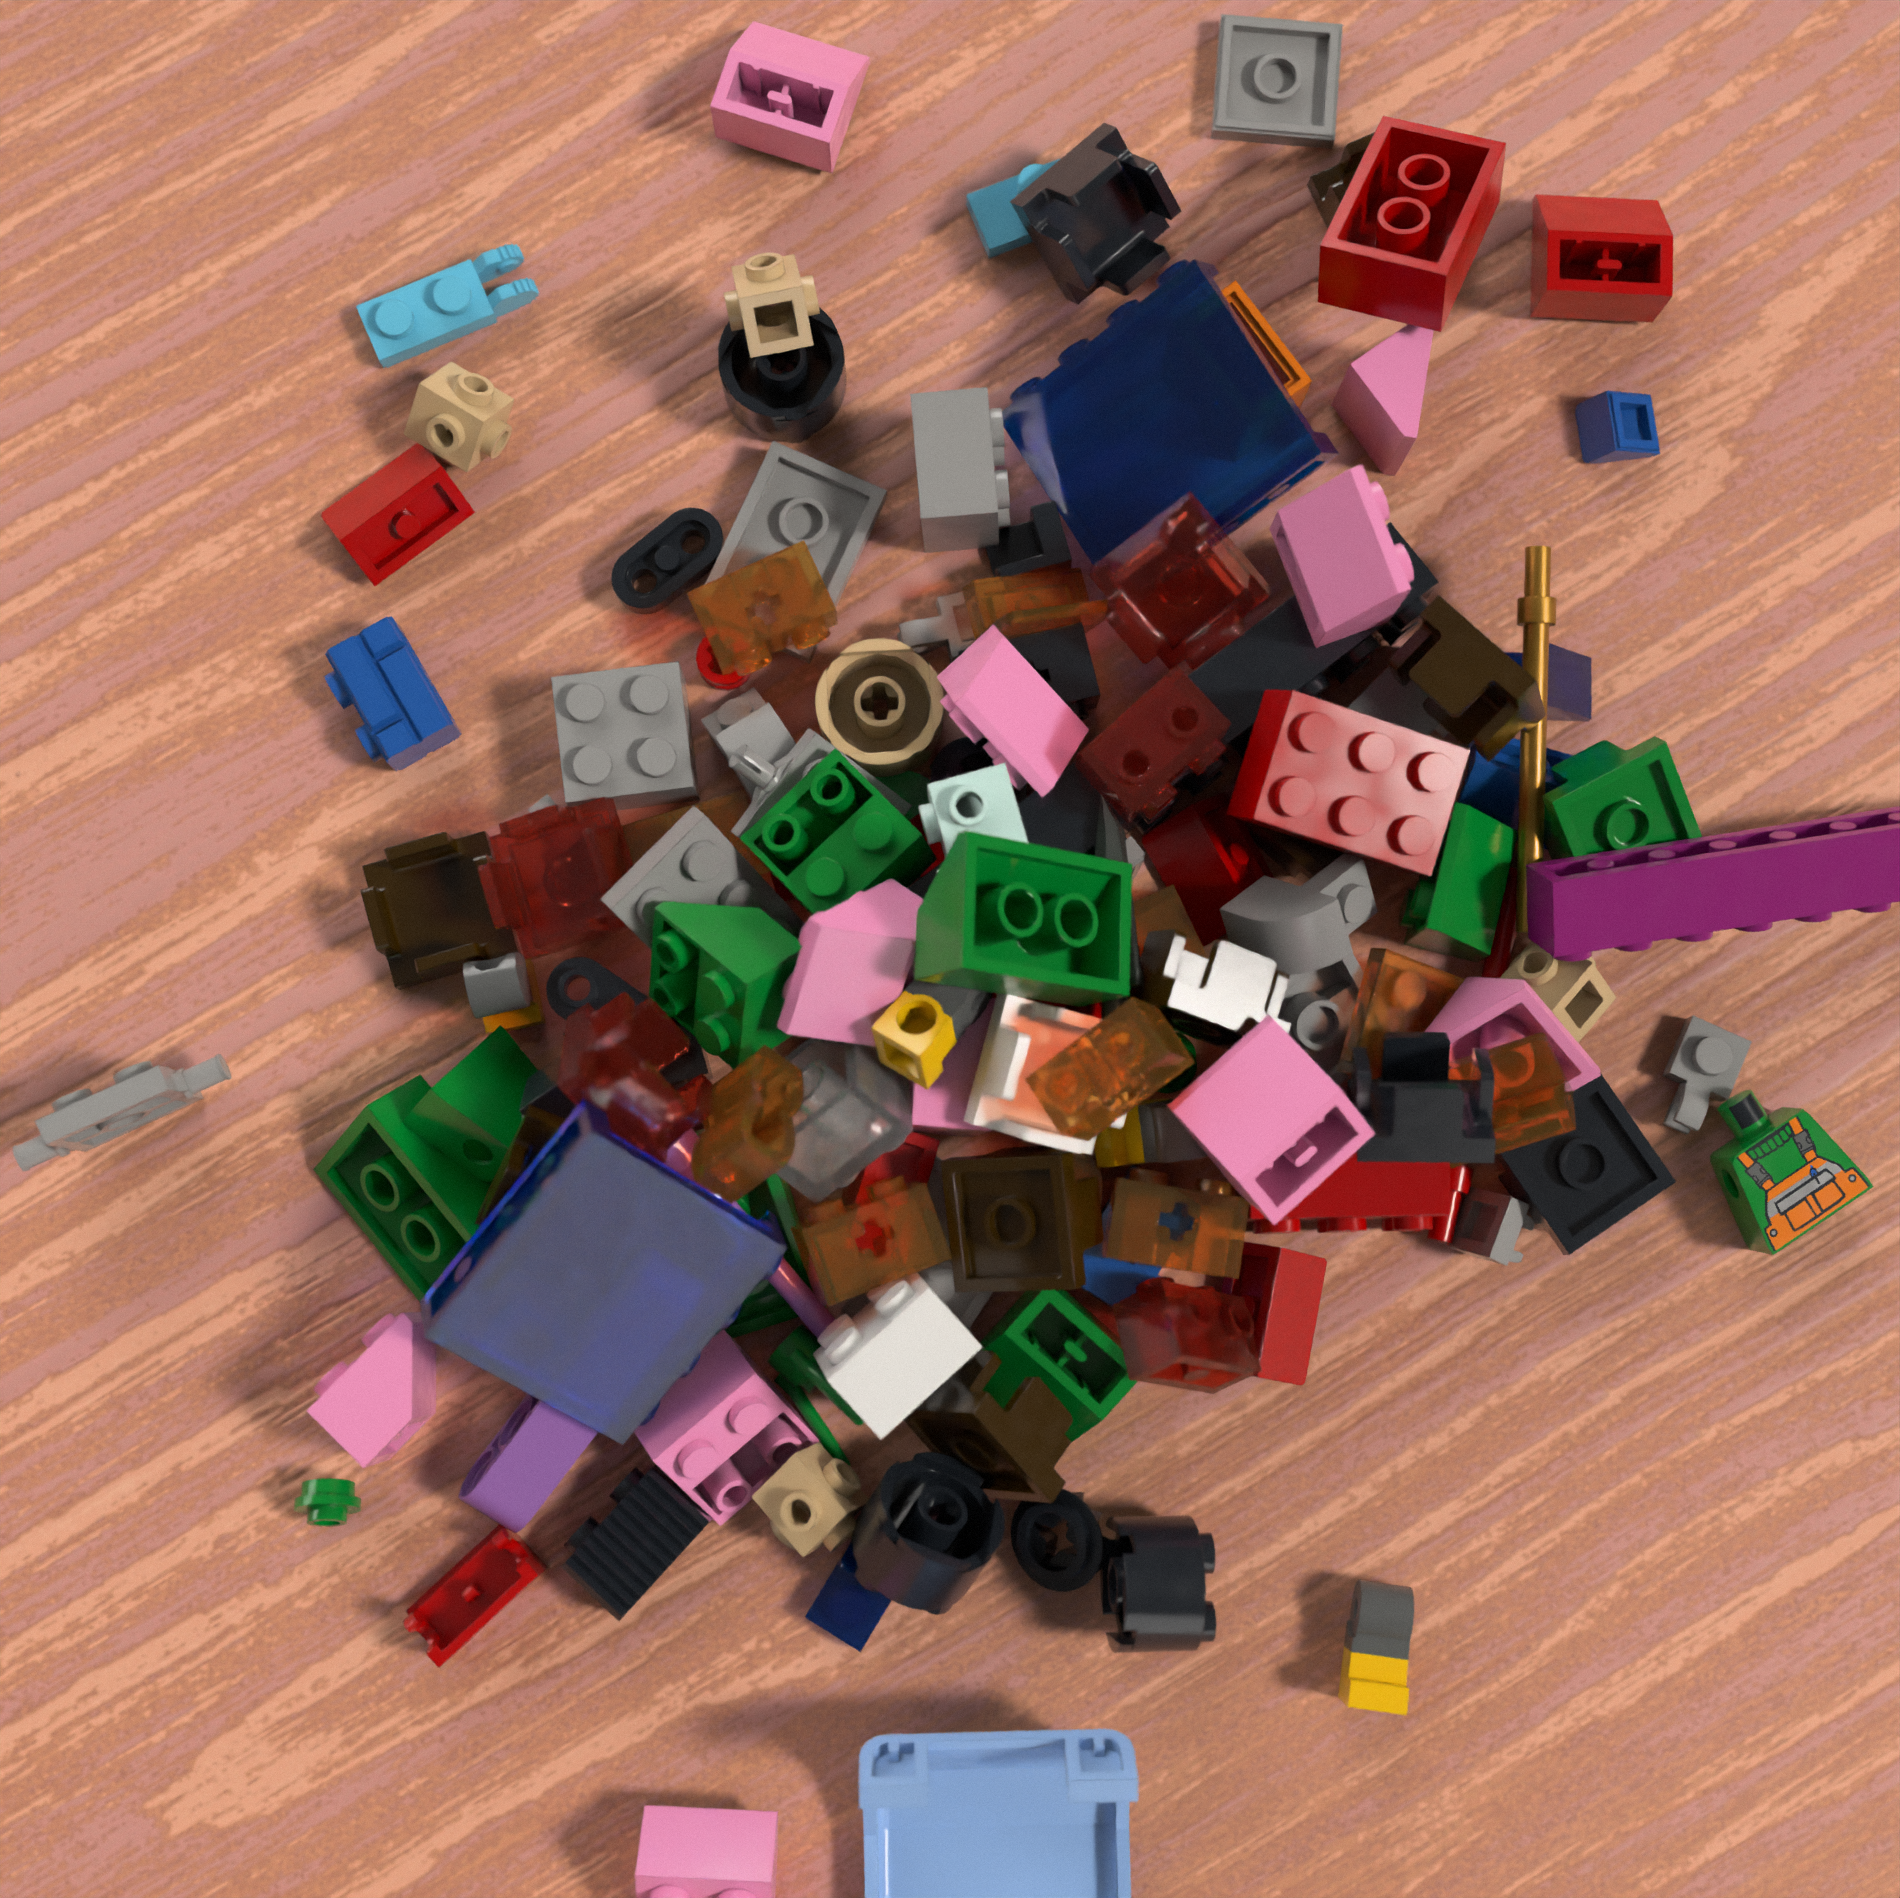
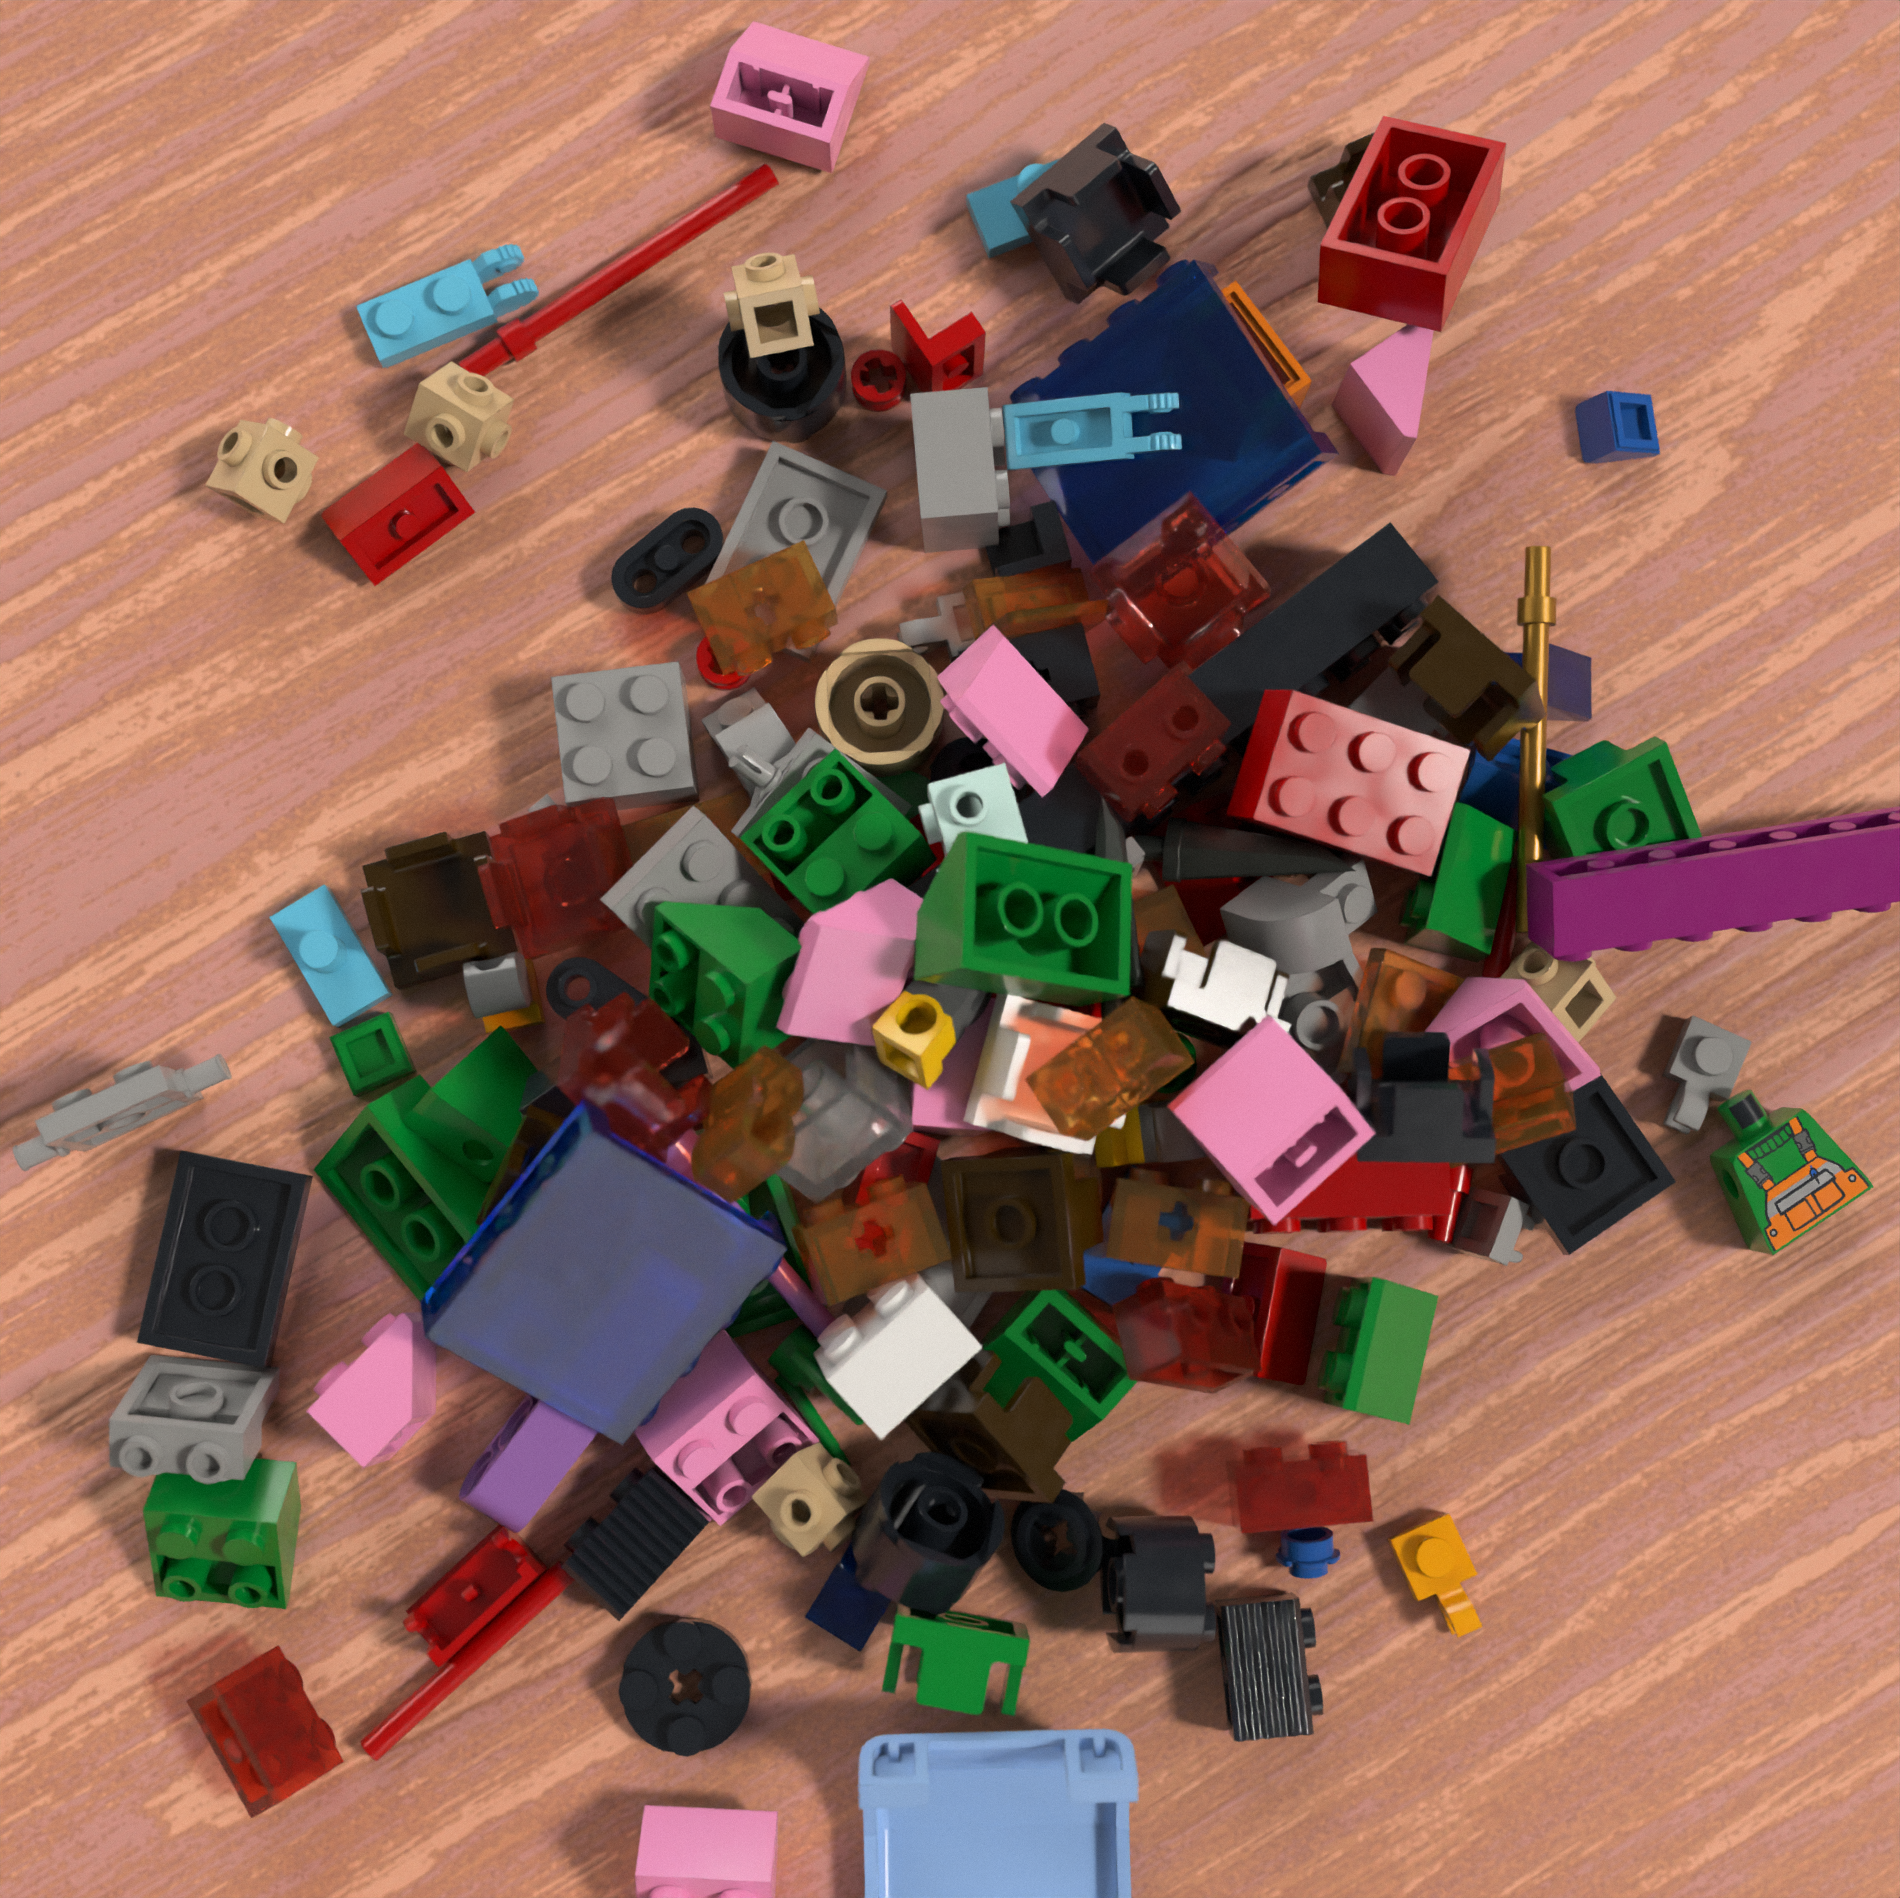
green plate [294,1478,361,1527] -> none
blue brick [324,616,462,771] -> none
light grey tile [1211,14,1343,149] -> none
bright pink slope [1269,465,1414,648] -> none
leg [1338,1580,1414,1715] -> none
red slope [1530,194,1673,323] -> none
none -> light grey plate [109,1355,279,1484]
none -> black plate [137,1150,313,1368]
none -> green slope [143,1458,301,1609]
none -> clear red brick [186,1645,344,1818]
none -> tan brick [205,418,319,523]
none -> medium azure tile [269,884,393,1028]
none -> green tile [329,1012,417,1097]
none -> red bar [360,1560,575,1761]
none -> red bar [458,163,779,377]
none -> black plate [618,1618,752,1757]
none -> red bush [851,349,907,412]
none -> green panel [882,1603,1030,1716]
none -> red panel [890,299,986,393]
none -> medium azure hinge [1002,392,1182,470]
none -> pearl dark grey bar [1134,817,1356,882]
none -> black brick [1215,1593,1323,1742]
none -> clear red brick [1226,1440,1374,1534]
none -> blue plate [1275,1525,1341,1579]
none -> green slope [1317,1276,1439,1425]
none -> light orange plate [1387,1513,1482,1638]

